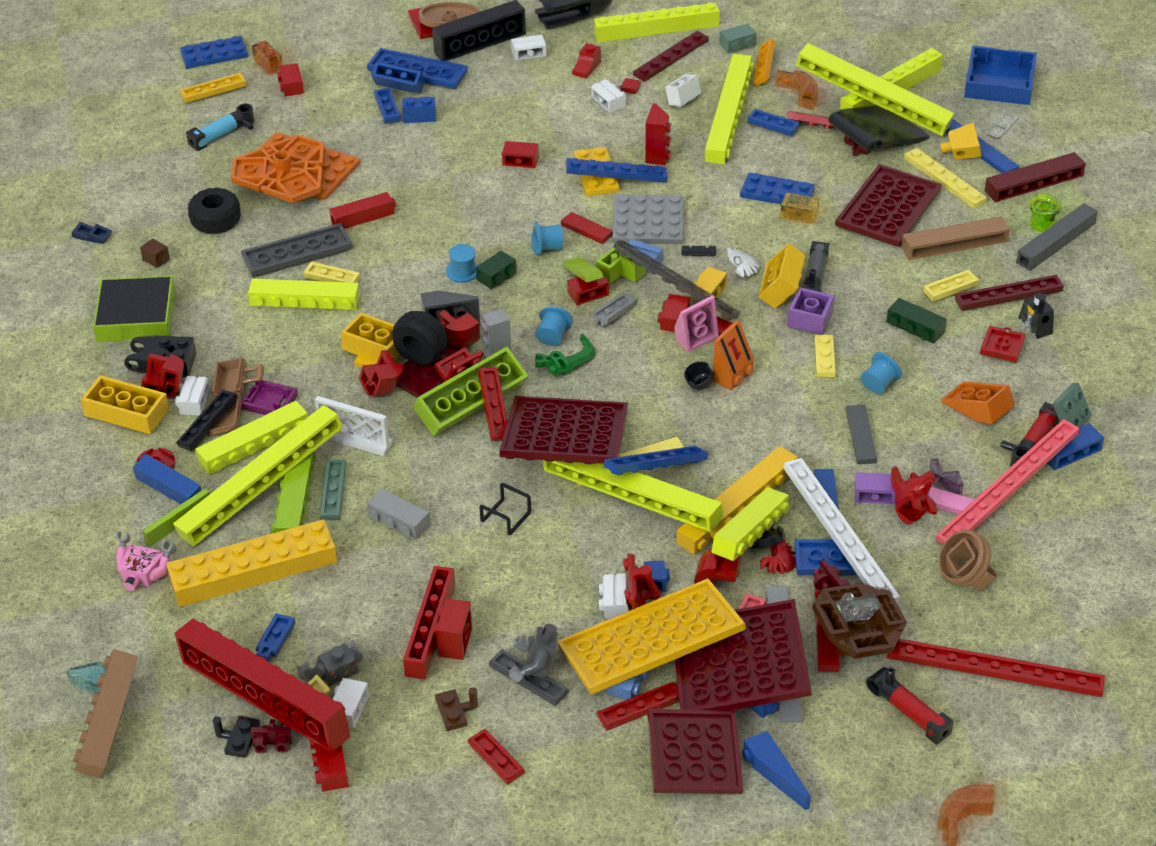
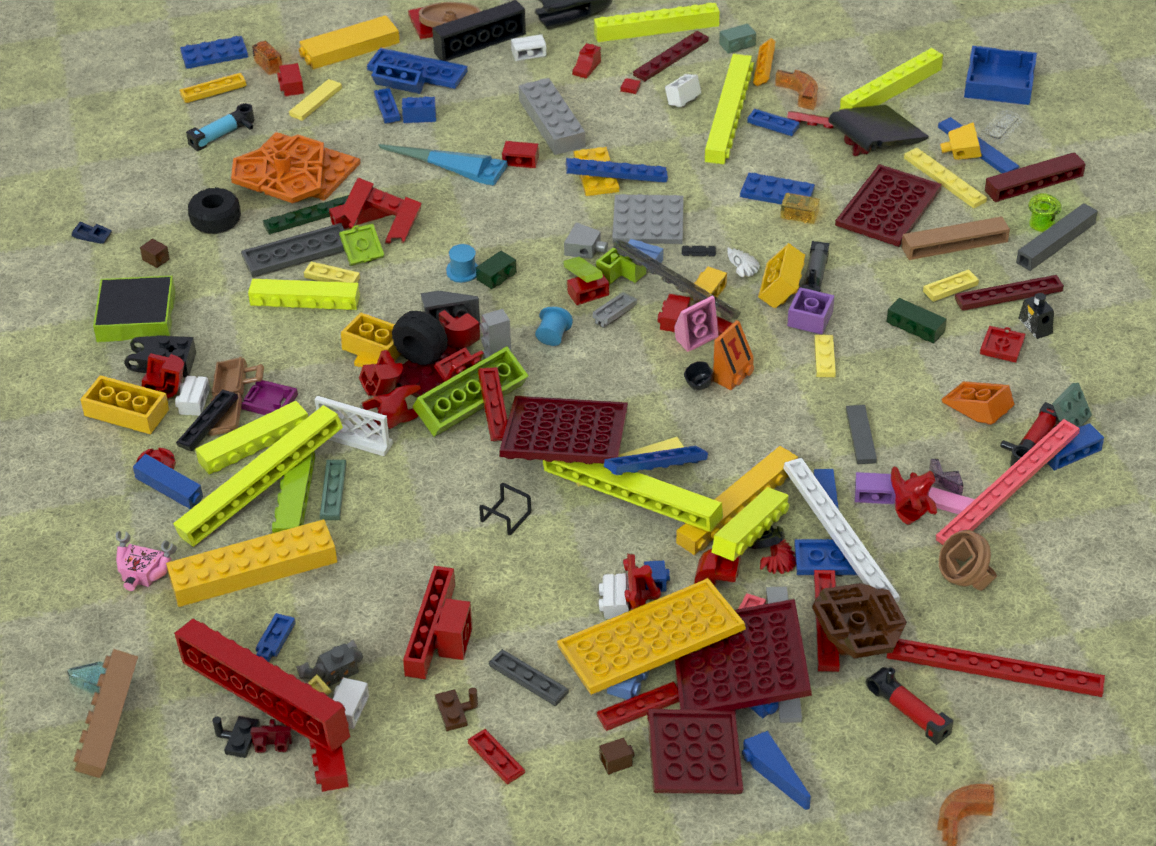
lime tile [142,488,210,547] -> none
light grey brick [367,489,430,540] -> none
dark grey torso [508,624,558,682] -> none
dark azure piece [531,222,563,255] -> none
green piece [535,334,595,377] -> none
red tile [561,212,613,244] -> none
white brick [591,79,627,113] -> none
red slope [645,103,672,166] -> none
neon yellow brick [796,43,954,136] -> none
dark red hips [813,560,850,590] -> none
clear leg [836,593,880,622] -> none
dark azure piece [861,352,903,394] -> none
none -> dark green plate [263,195,349,235]
none -> light yellow tile [289,79,342,121]
none -> yellow brick [298,15,400,69]
none -> lime plate [339,223,384,266]
none -> red wedge [340,177,422,244]
none -> red piece [362,384,421,429]
none -> dark azure plate [379,144,508,185]
none -> light grey brick [519,78,586,155]
none -> light grey torso [564,223,608,259]
none -> reddish brown brick [599,737,635,775]

